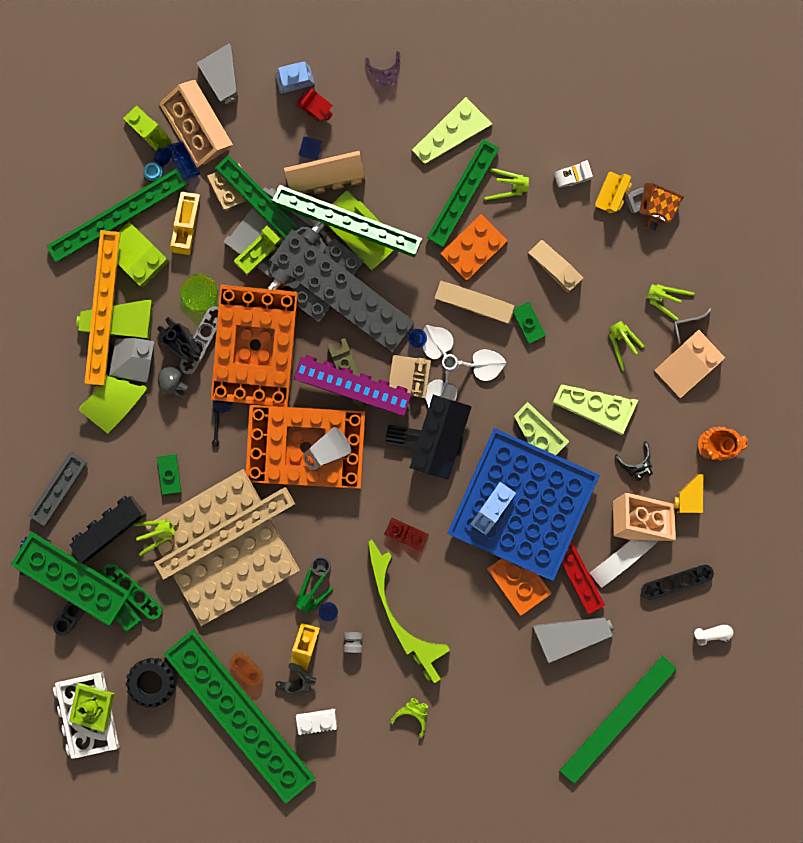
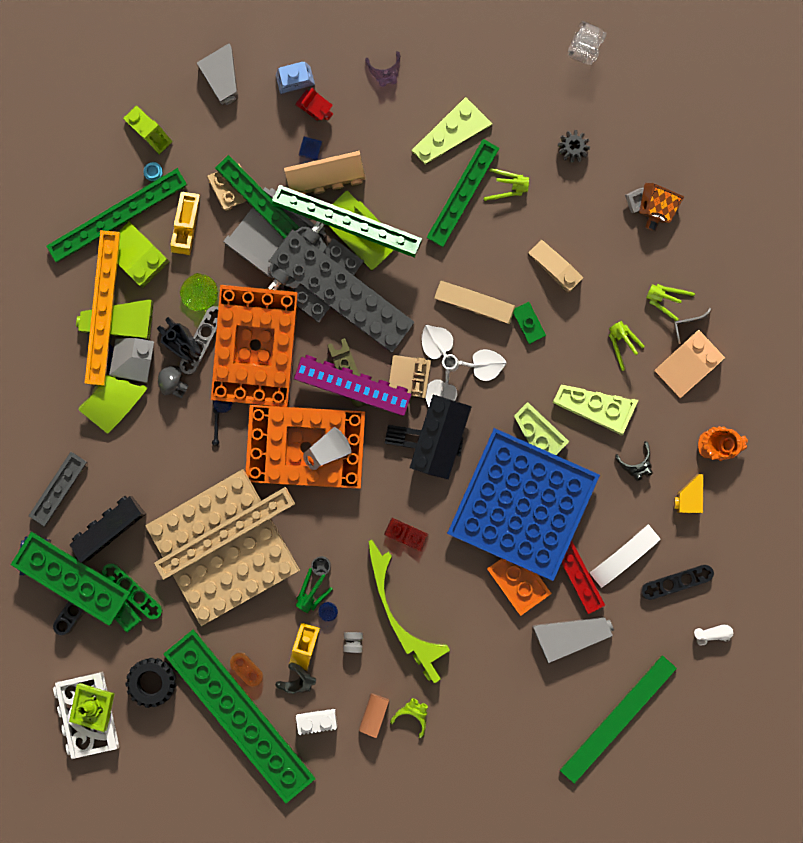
lime plant [134,519,175,556] -> none
clear blue plate [154,148,171,166] -> none
green plate [157,454,182,495] -> none
light nougat slope [159,80,233,168] -> none
clear blue tile [166,141,200,181] -> none
lime bracket [233,226,281,276] -> none
clear blue plate [408,329,427,348] -> none
orange plate [440,214,508,281] -> none
light blue bracket [471,482,516,535] -> none
white leg [554,160,593,188] -> none
yellow bracket [594,171,631,214] -> none
light nougat slope [613,493,676,541] -> none
none -> nougat brick [359,693,389,738]
none -> dark grey gear [558,130,590,163]
none -> clear brick [567,21,607,65]

